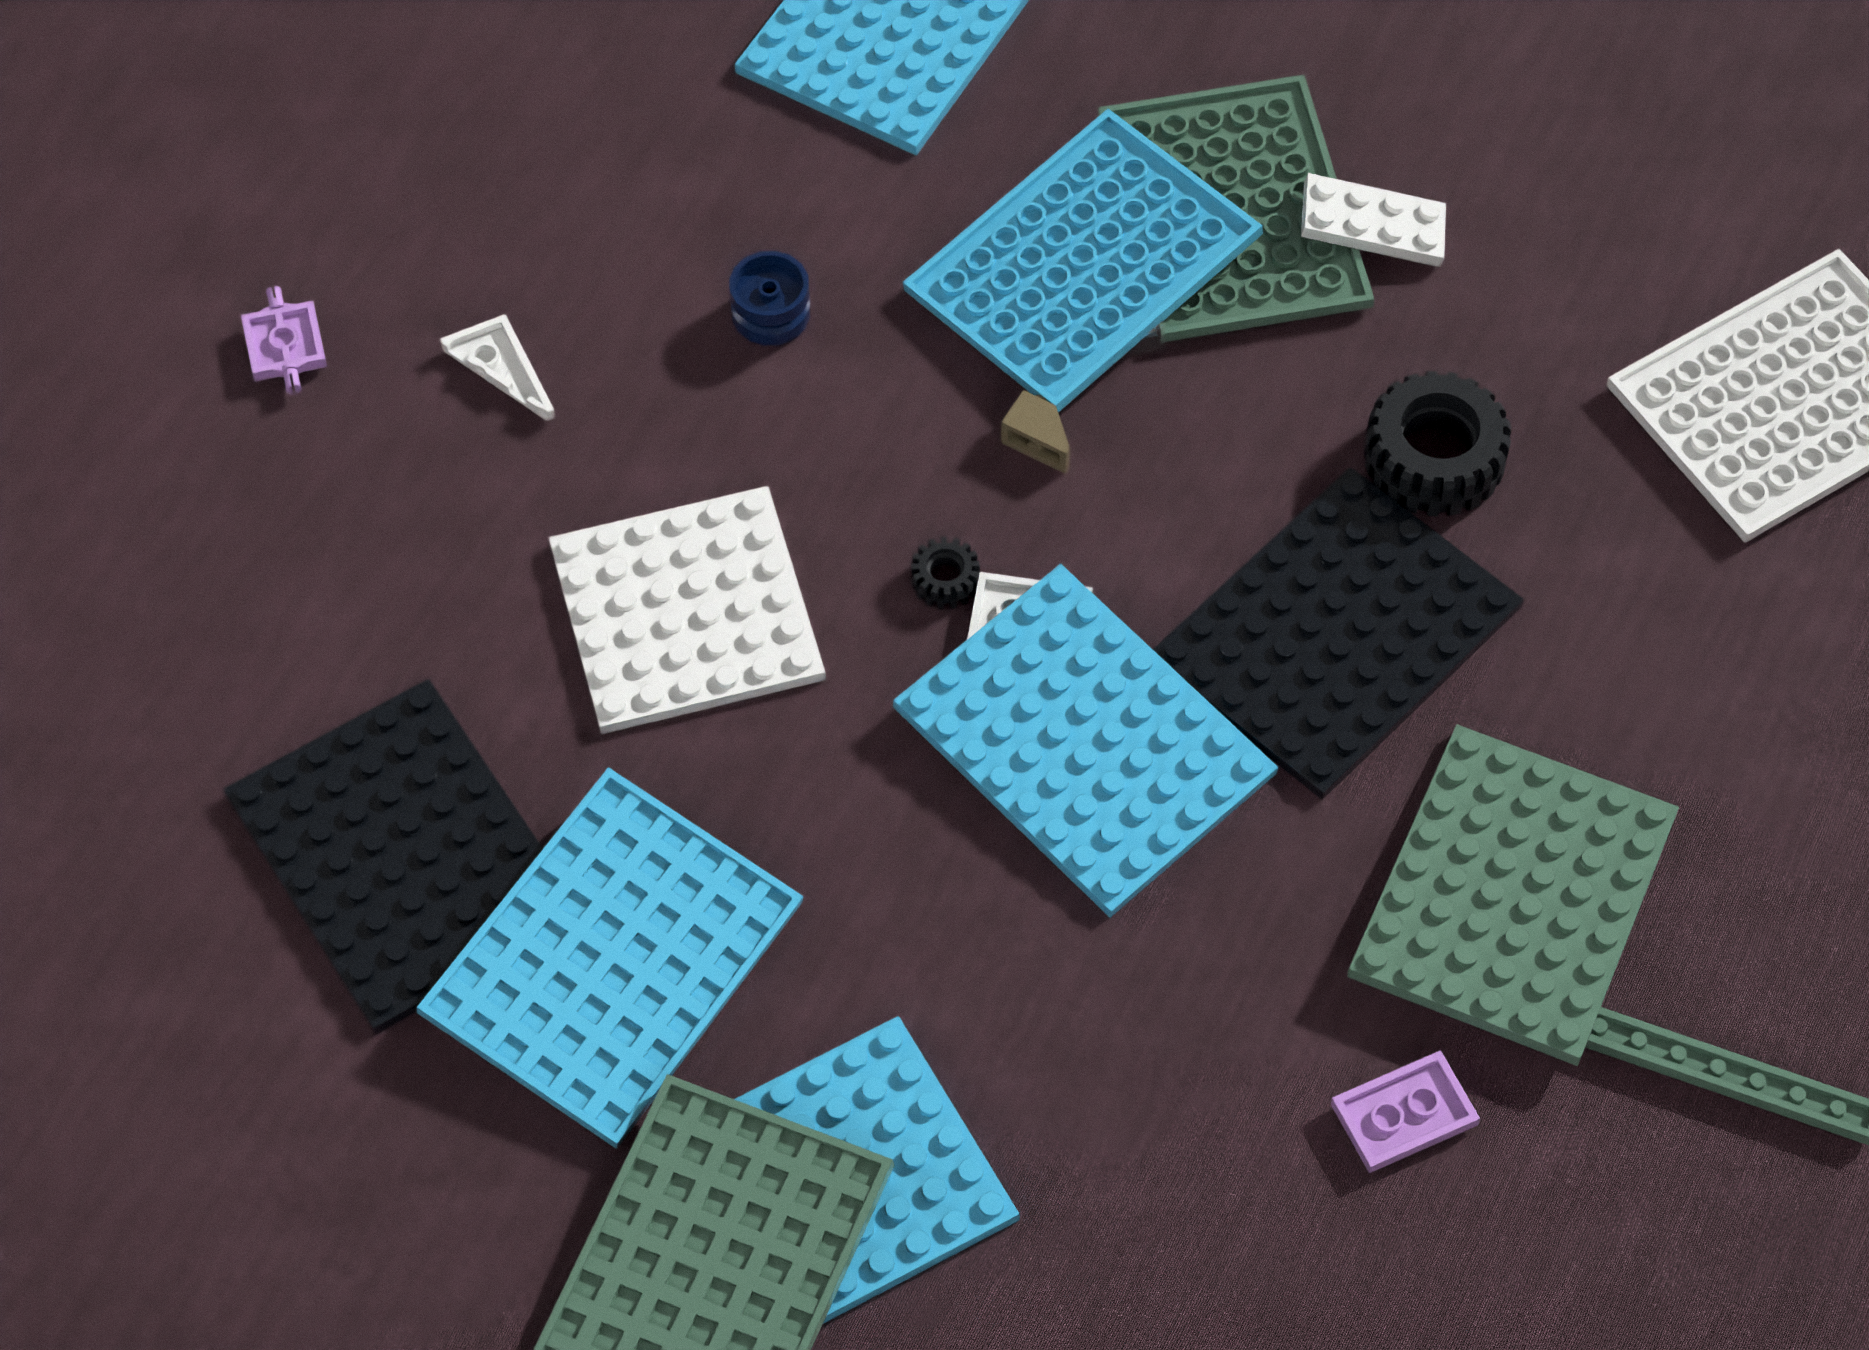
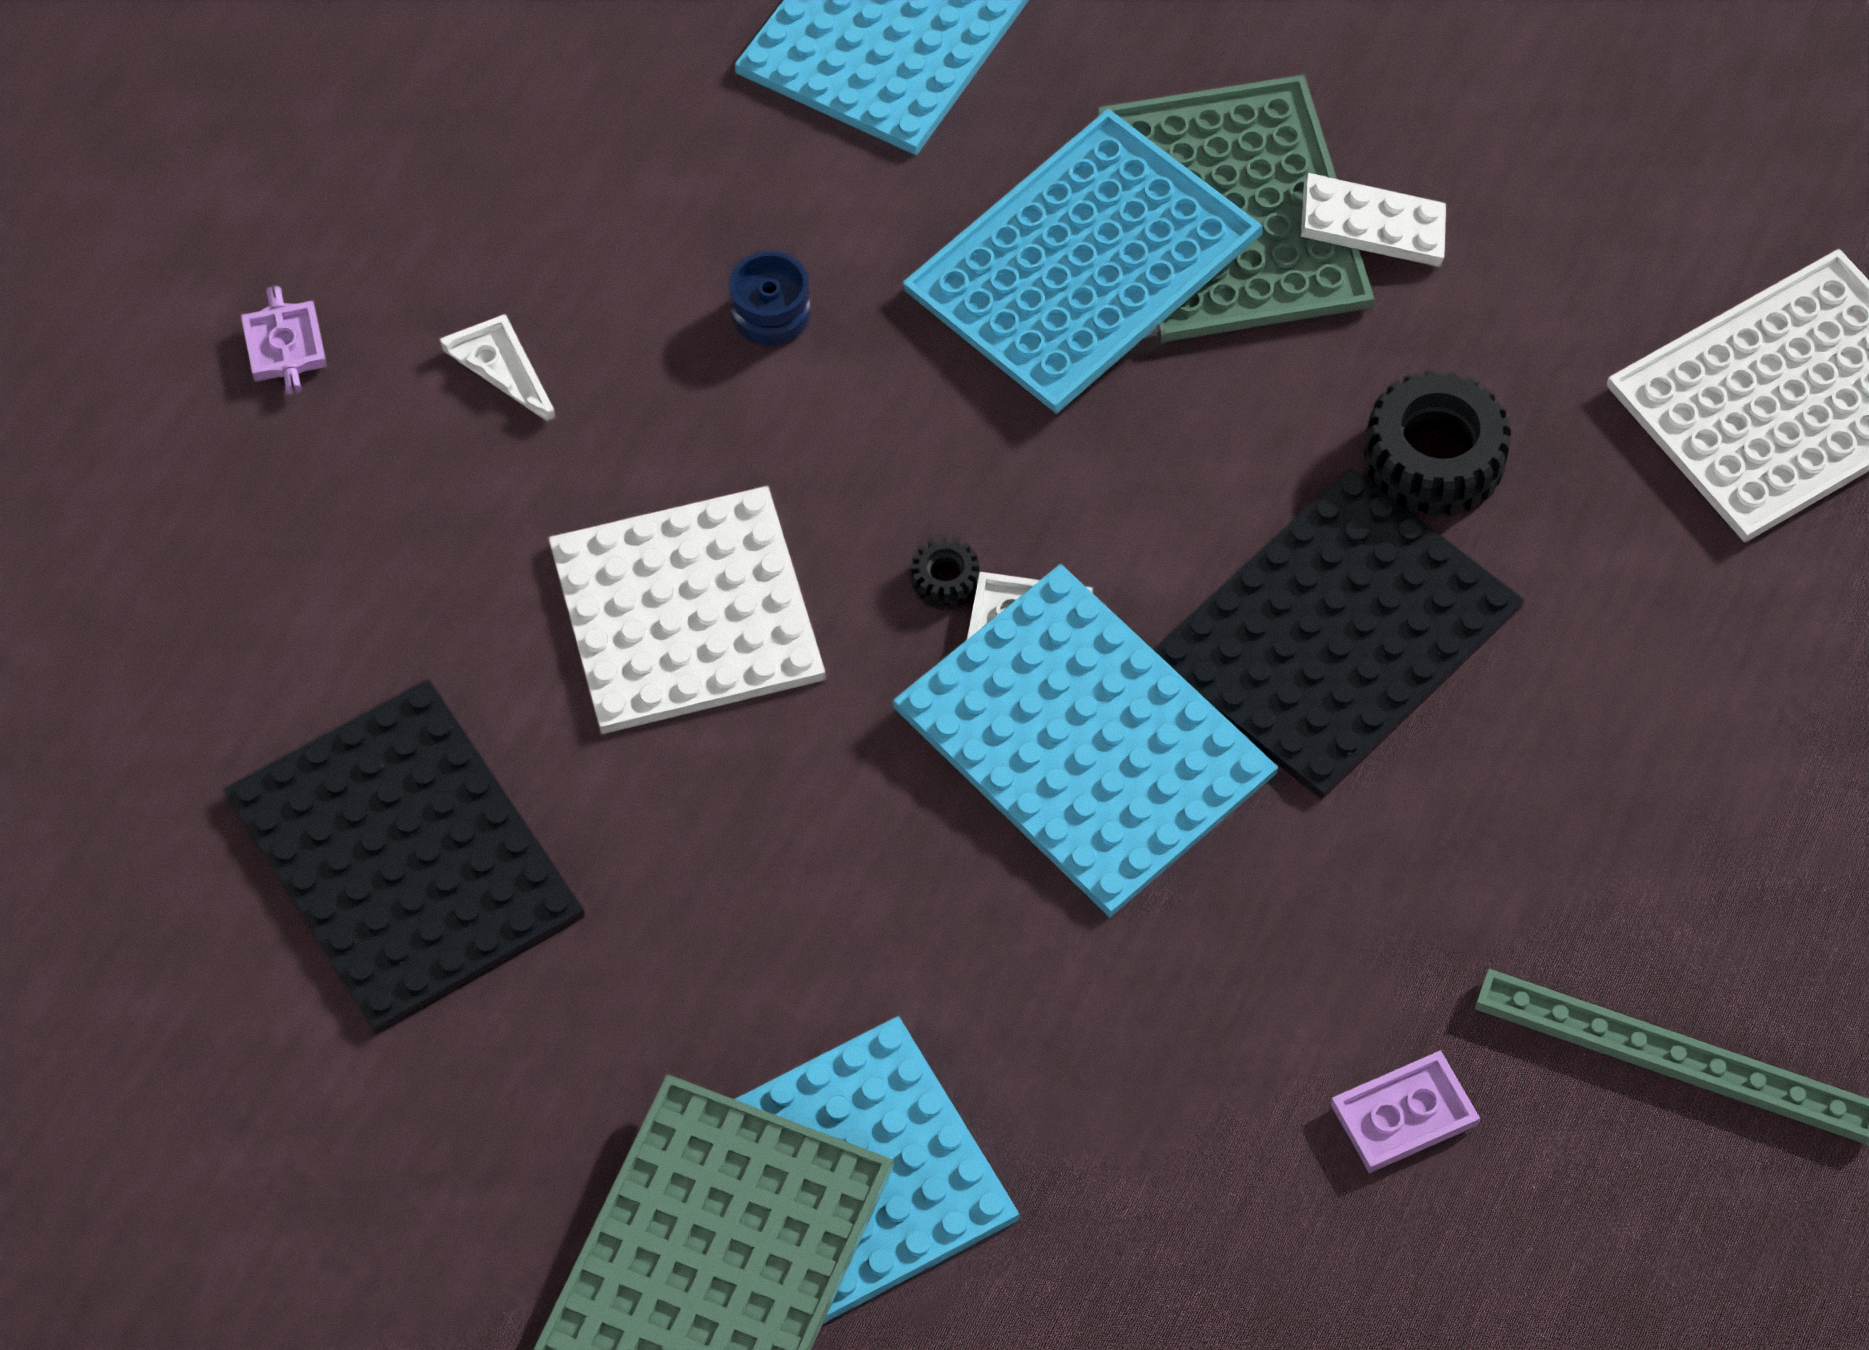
medium azure plate [417,767,804,1149] -> none
dark tan slope [1001,390,1070,474] -> none
sand green plate [1347,724,1679,1066] -> none

